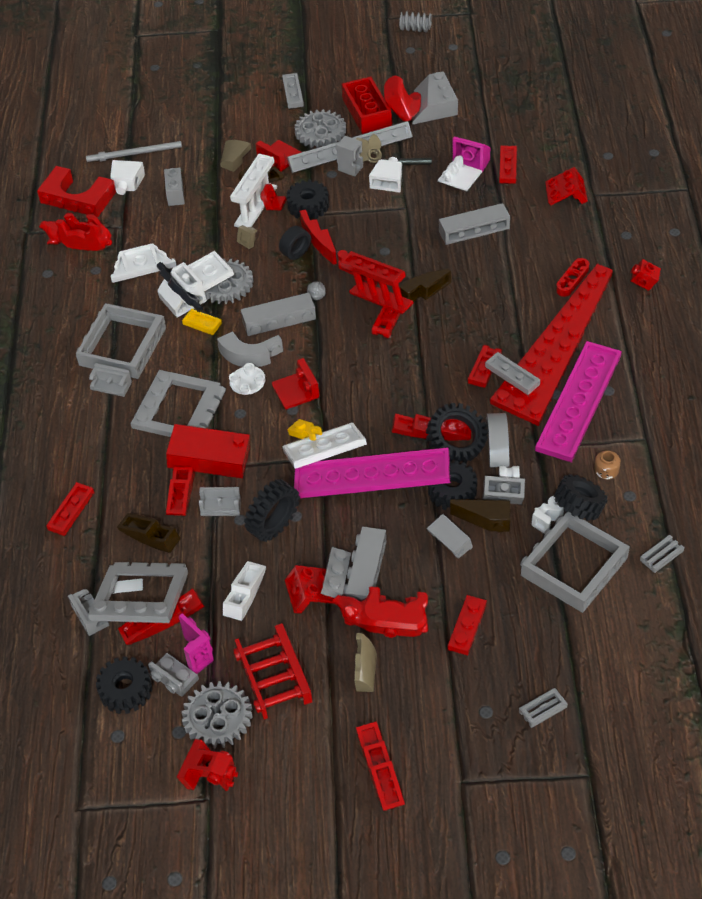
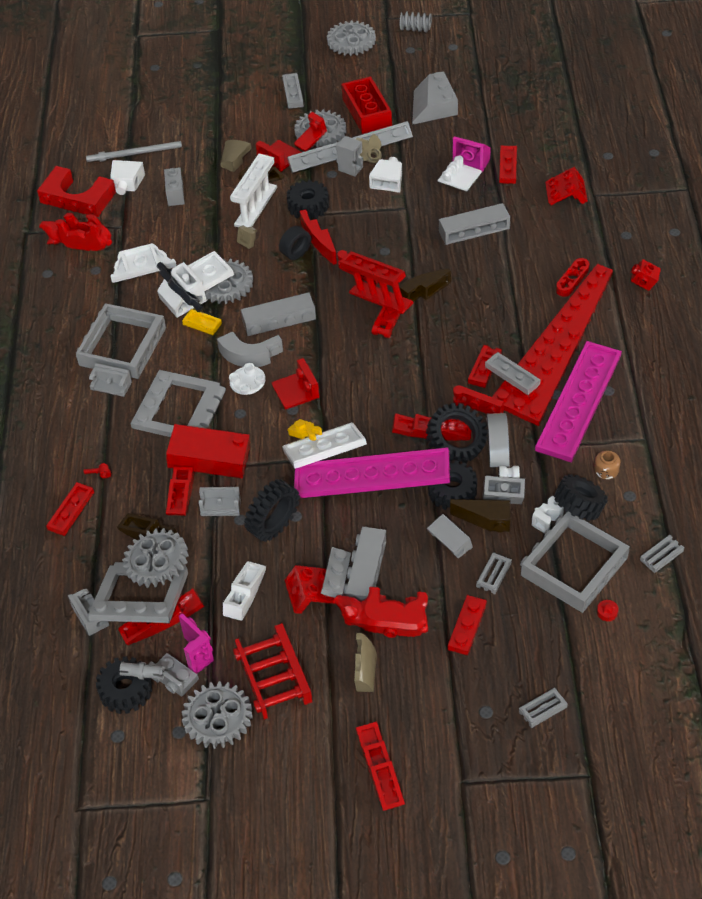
white sticker [112,579,143,593] -> none
red tile [177,739,239,791] -> none
red bracket [260,184,286,210] -> none
light grey piece [307,282,326,300] -> none
pearl dark grey bar [383,158,432,165] -> none
red animal [384,75,421,122] -> none
none -> red hand [84,463,111,478]
none -> light grey pin [119,662,165,680]
none -> light grey gear [122,528,189,588]
none -> red bracket [294,112,327,152]
none -> light grey gear [327,20,376,56]
none -> red plate [453,385,504,414]
none -> light grey tile [476,553,512,594]
none -> red tile [597,600,619,621]

